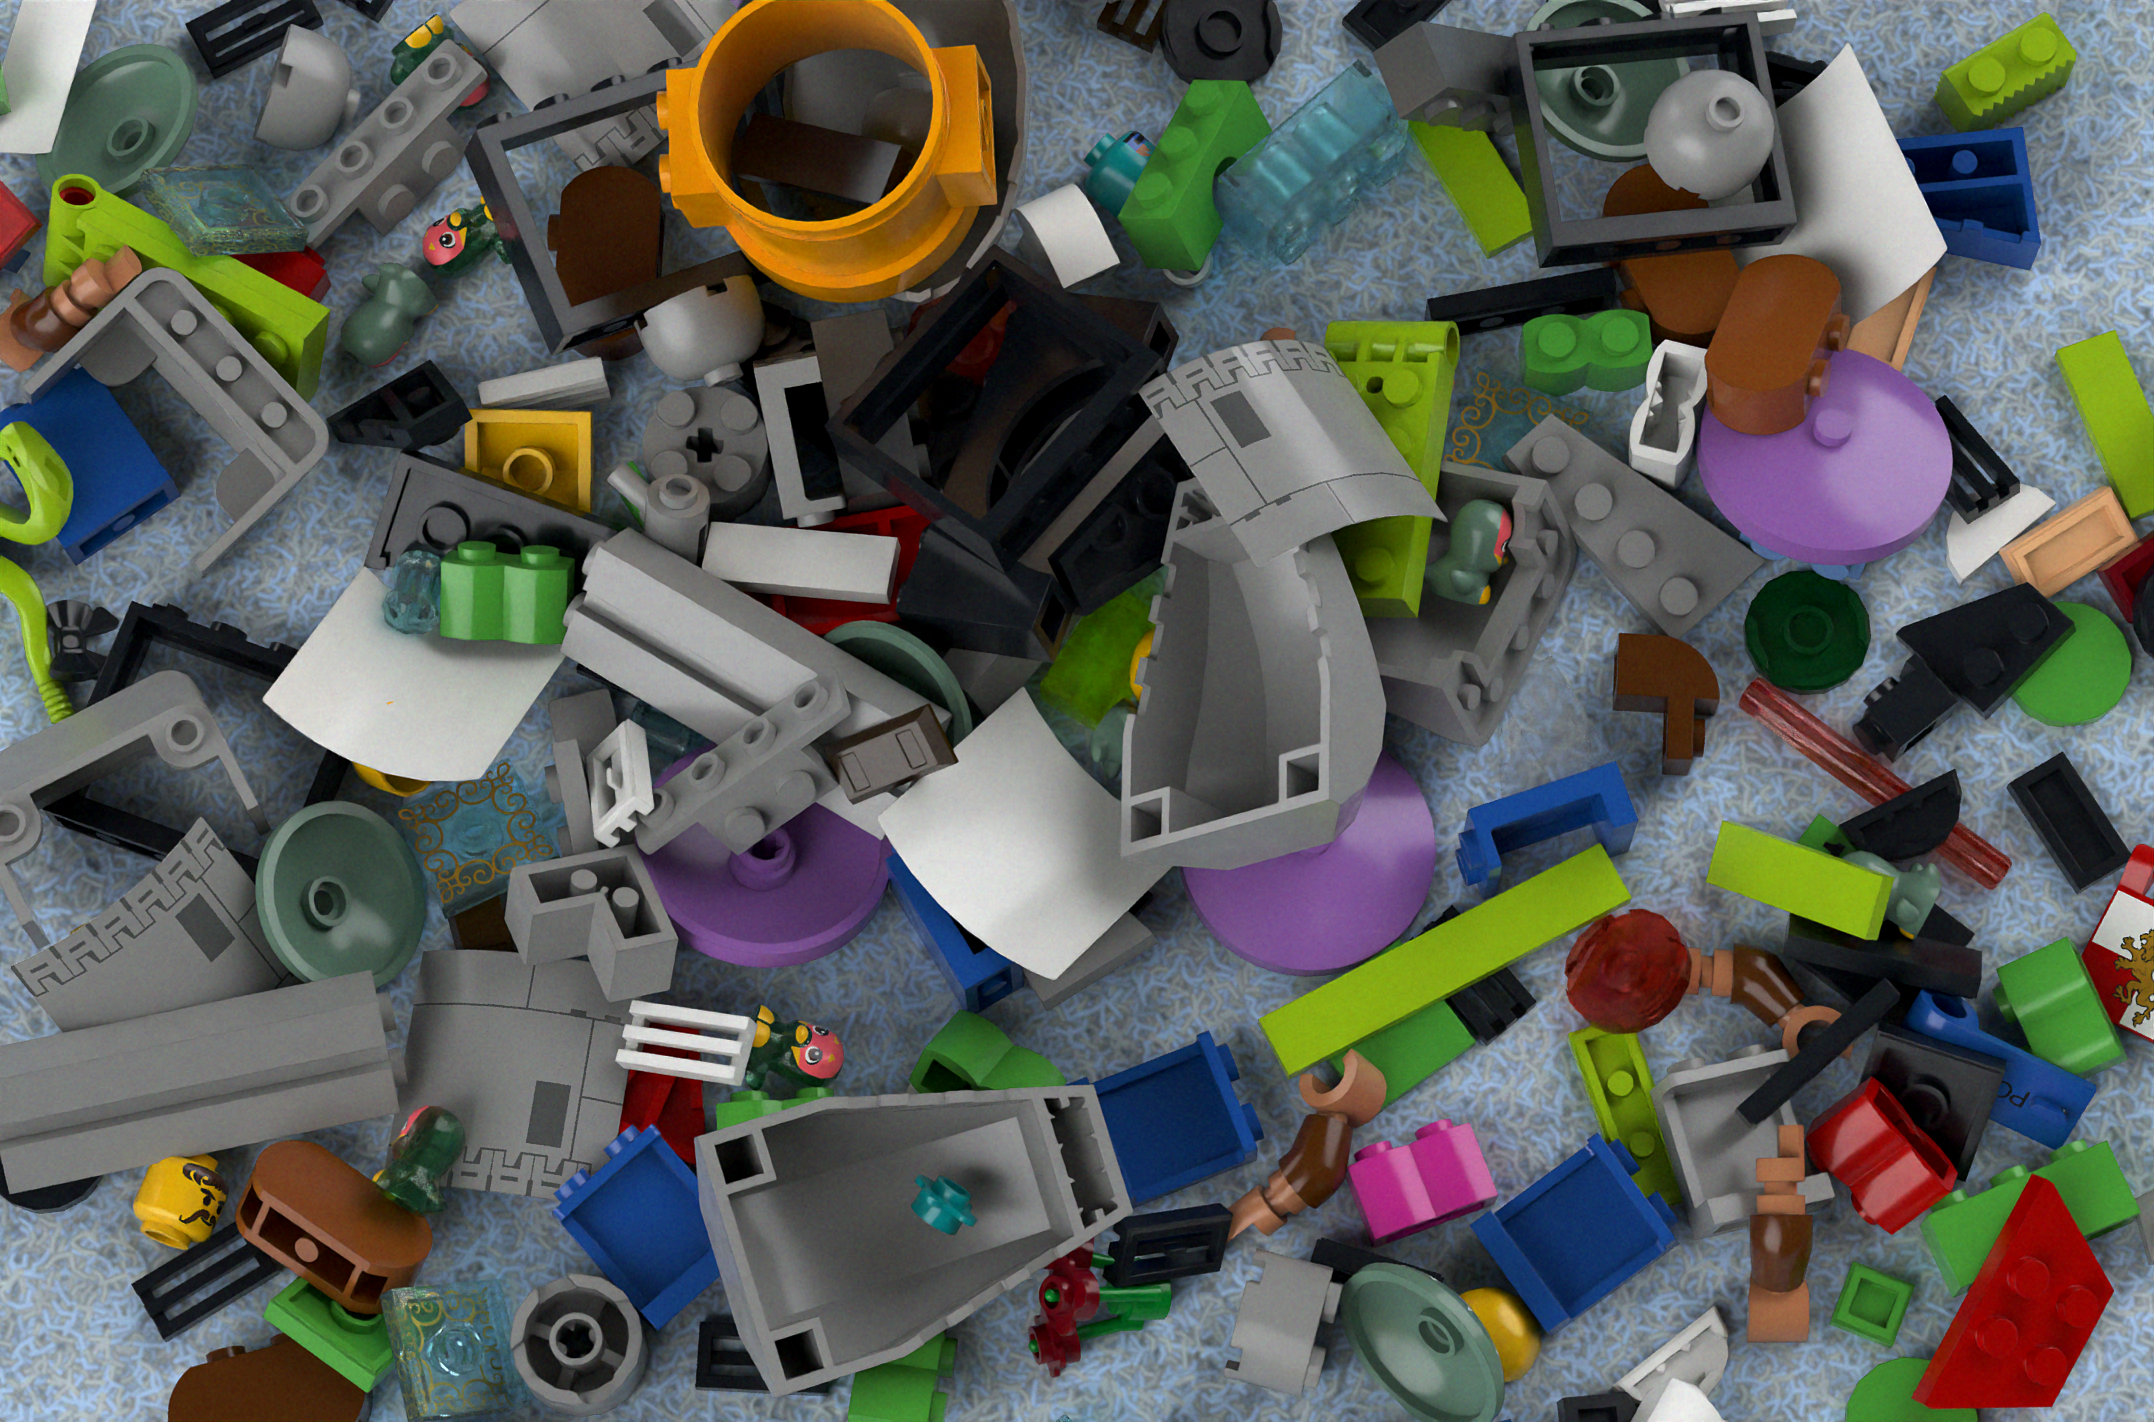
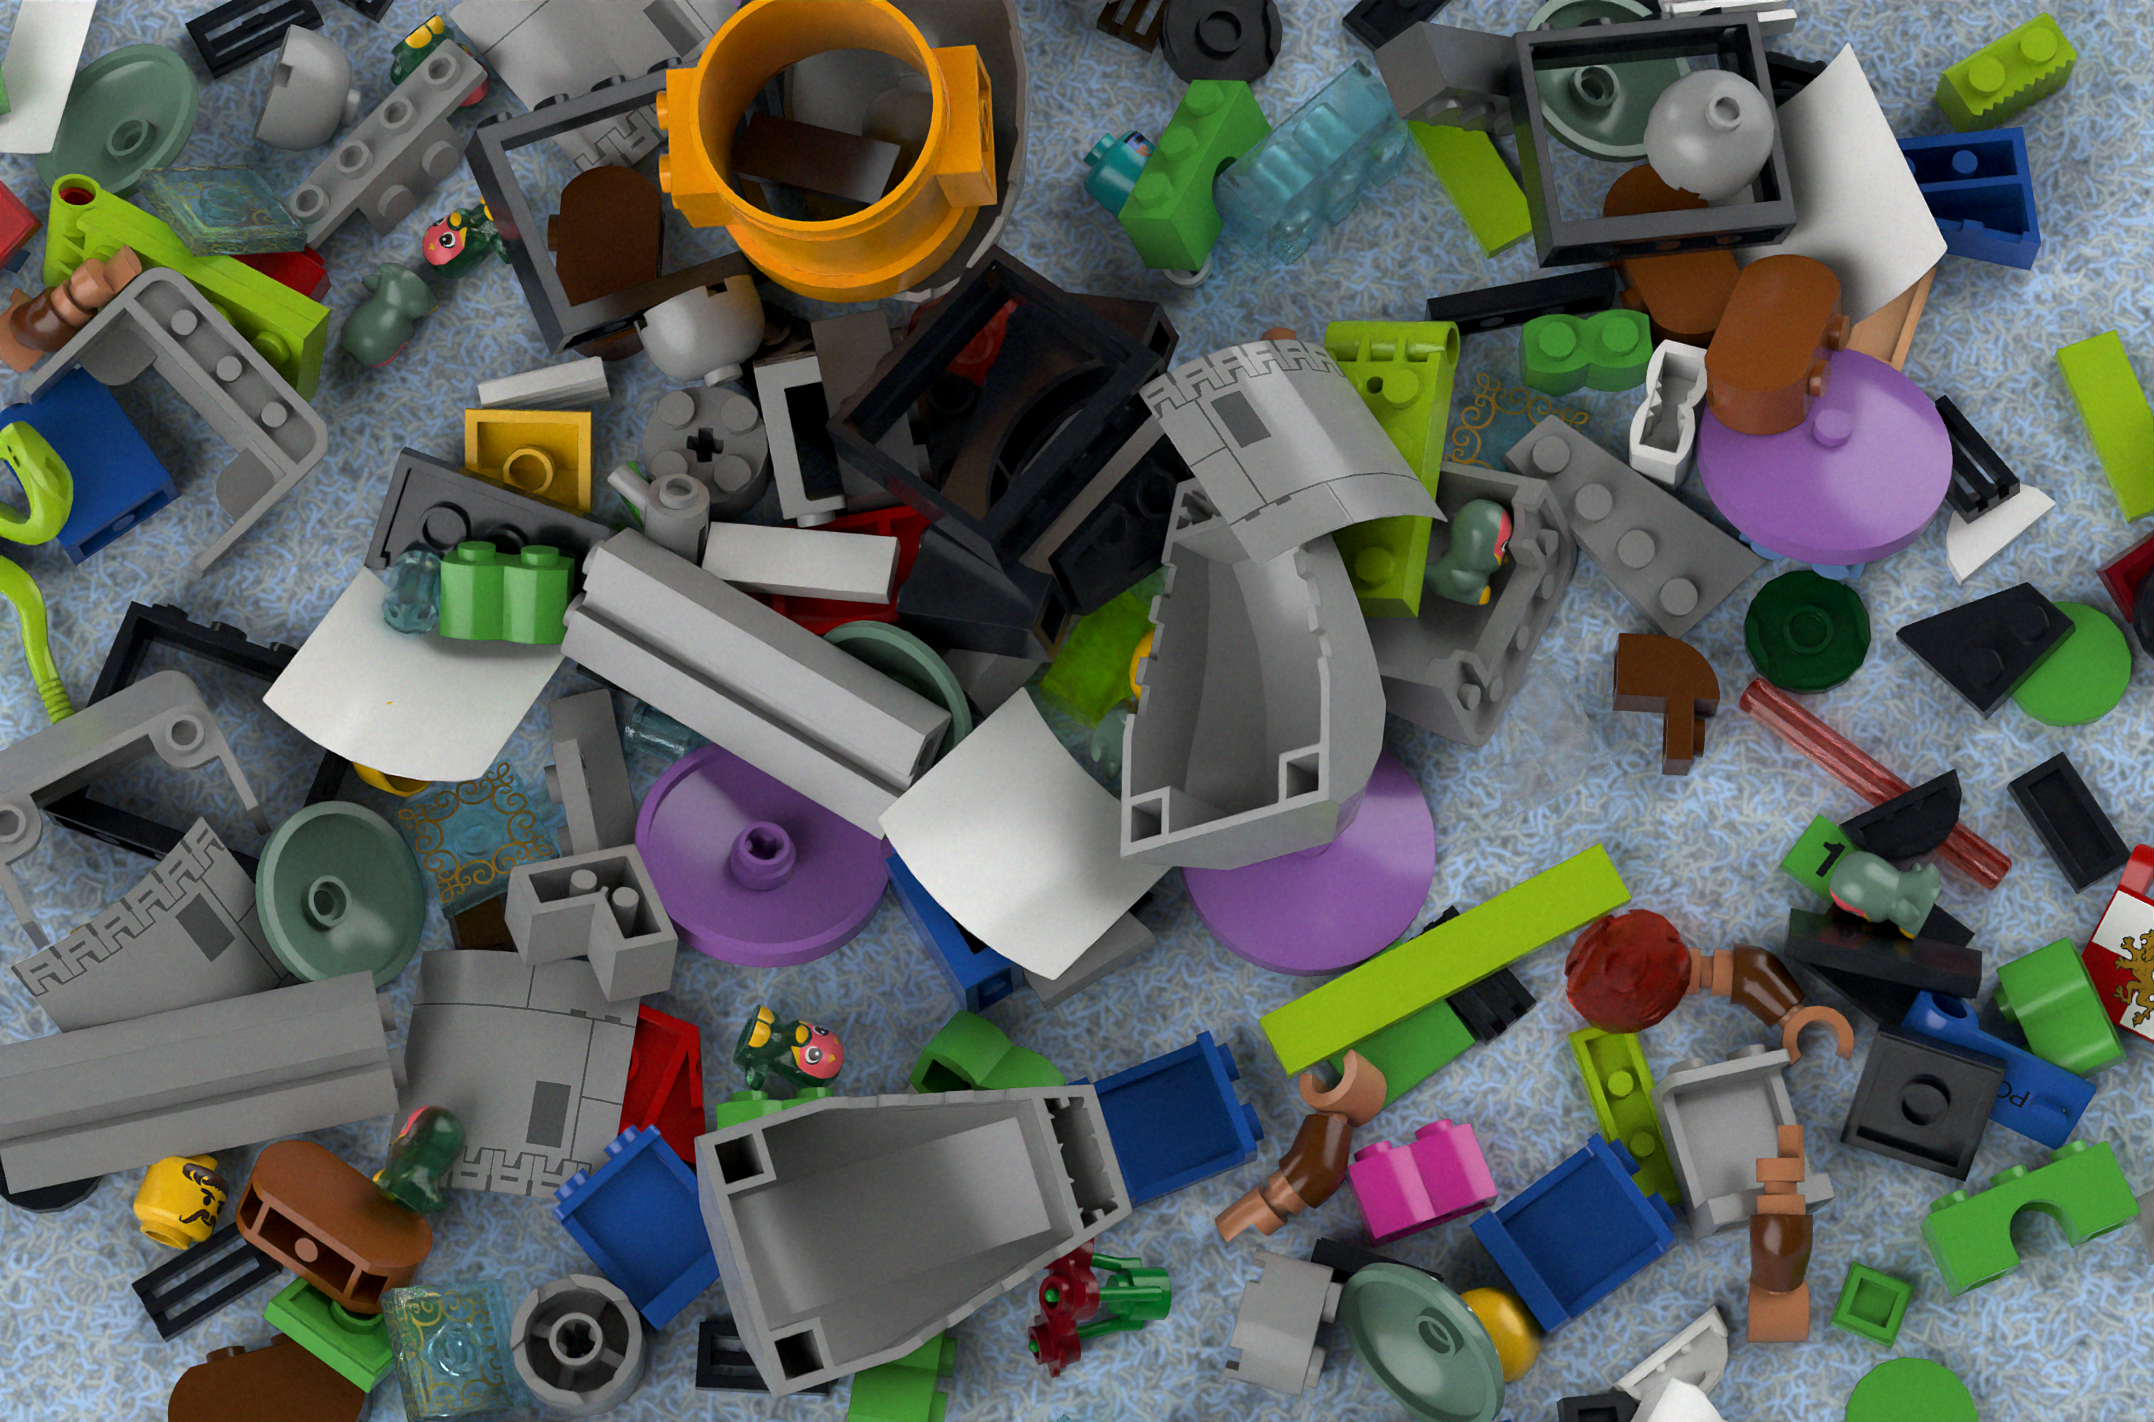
black piece [46,600,119,682] -> none
black wing [326,359,473,451] -> none
white tile [586,719,654,849] -> none
white tile [615,1000,758,1086] -> none
light grey bracket [634,667,851,856] -> none
tile [824,703,959,805] -> none
teal plate [911,1174,978,1235] -> none
white brick [1013,183,1120,293] -> none
black tile [1102,1203,1233,1288] -> none
blue panel [1455,761,1638,900] -> none
lime tile [1705,820,1895,940] -> none
black tile [1735,977,1901,1129] -> none
red brick [1805,1076,1958,1235] -> none
black brick [1852,653,1958,763] -> none
red wing [1911,1173,2114,1409] -> none
light nougat tile [1998,486,2139,599] -> none

